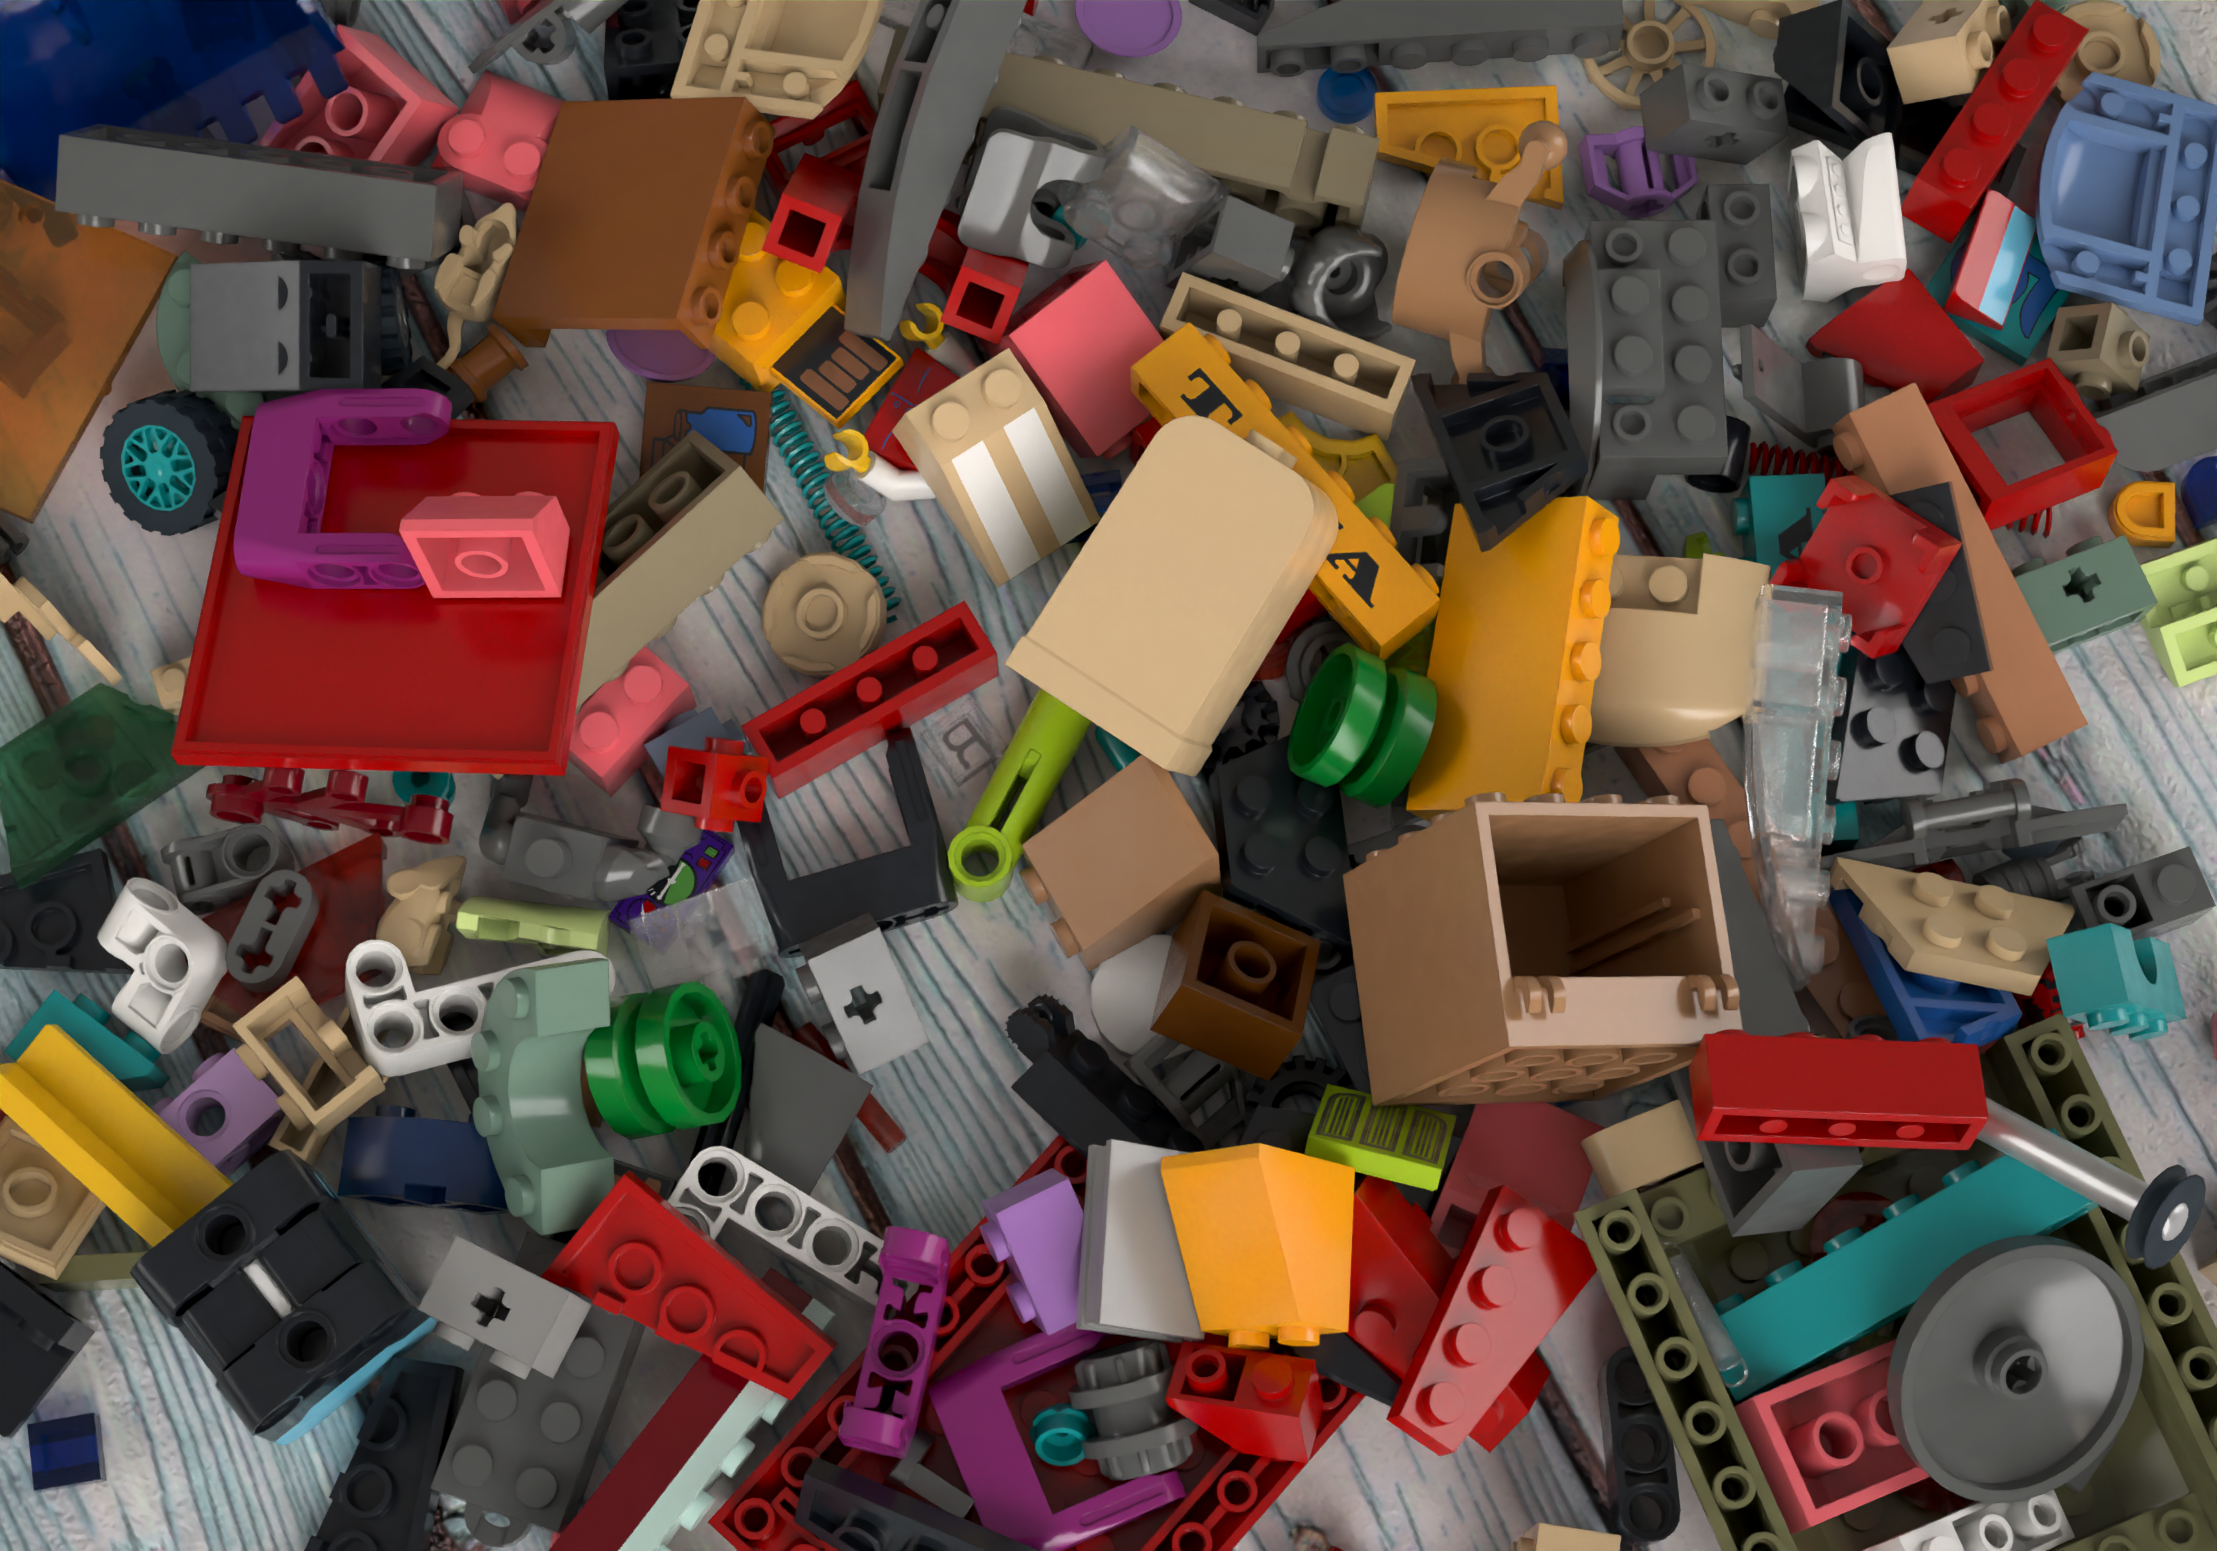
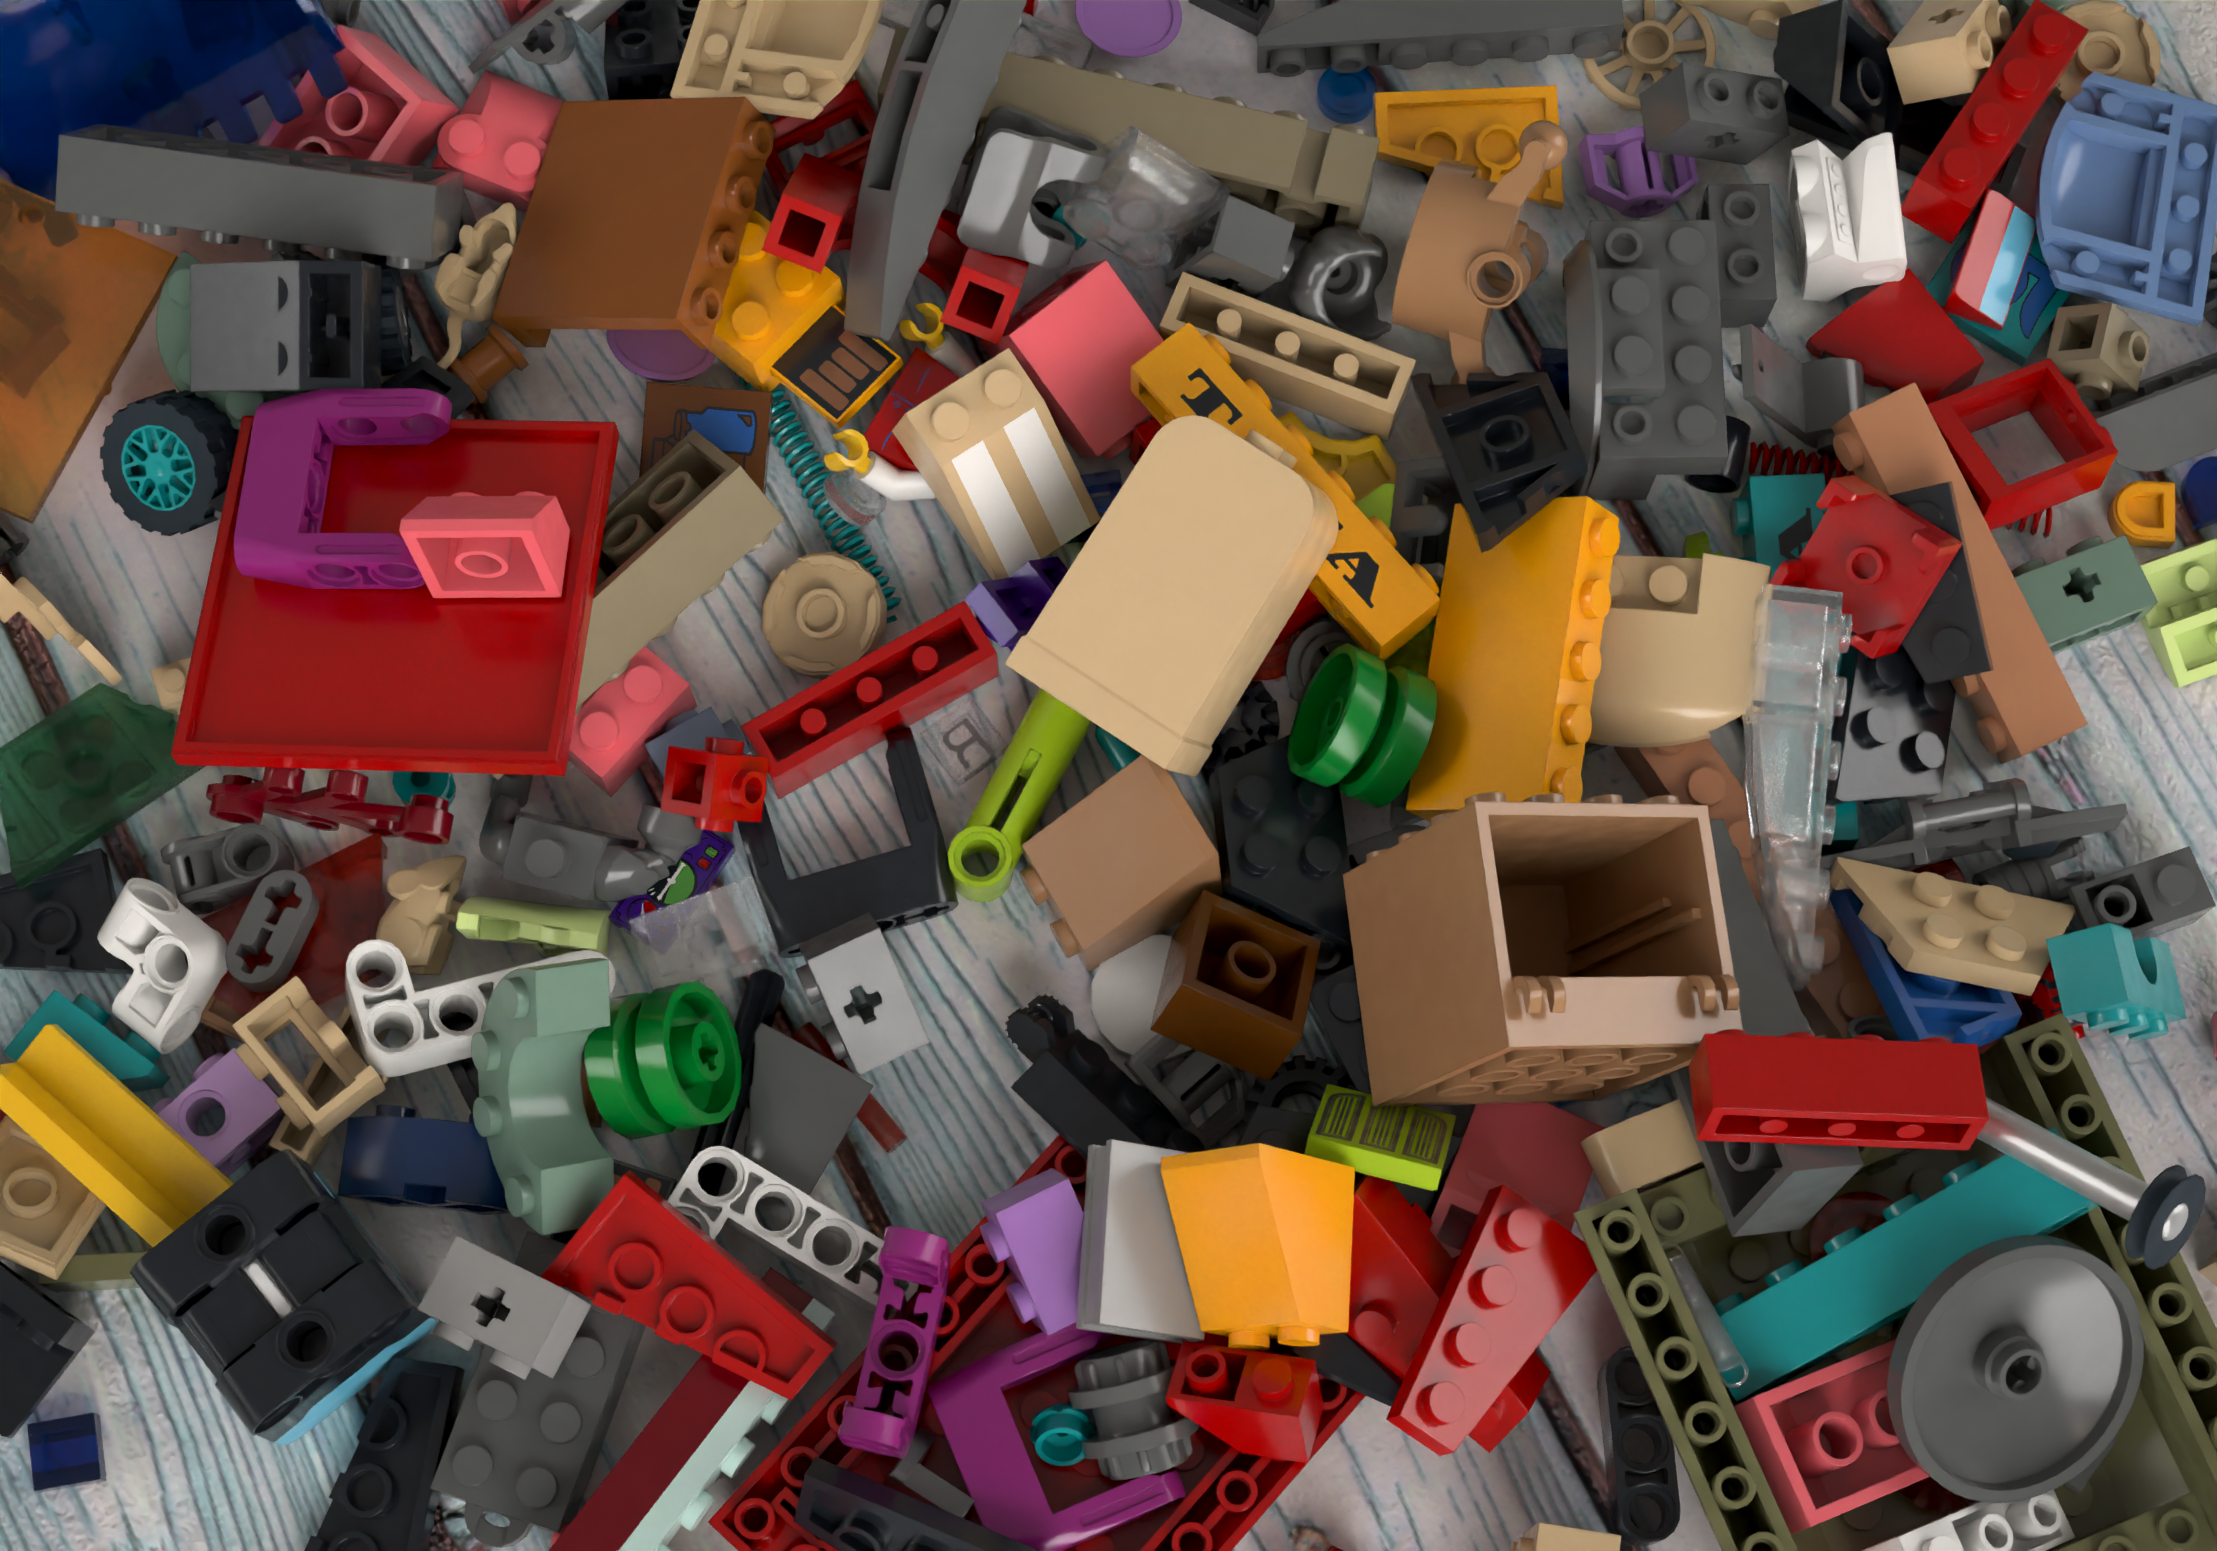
none -> dark purple brick [964,556,1068,652]

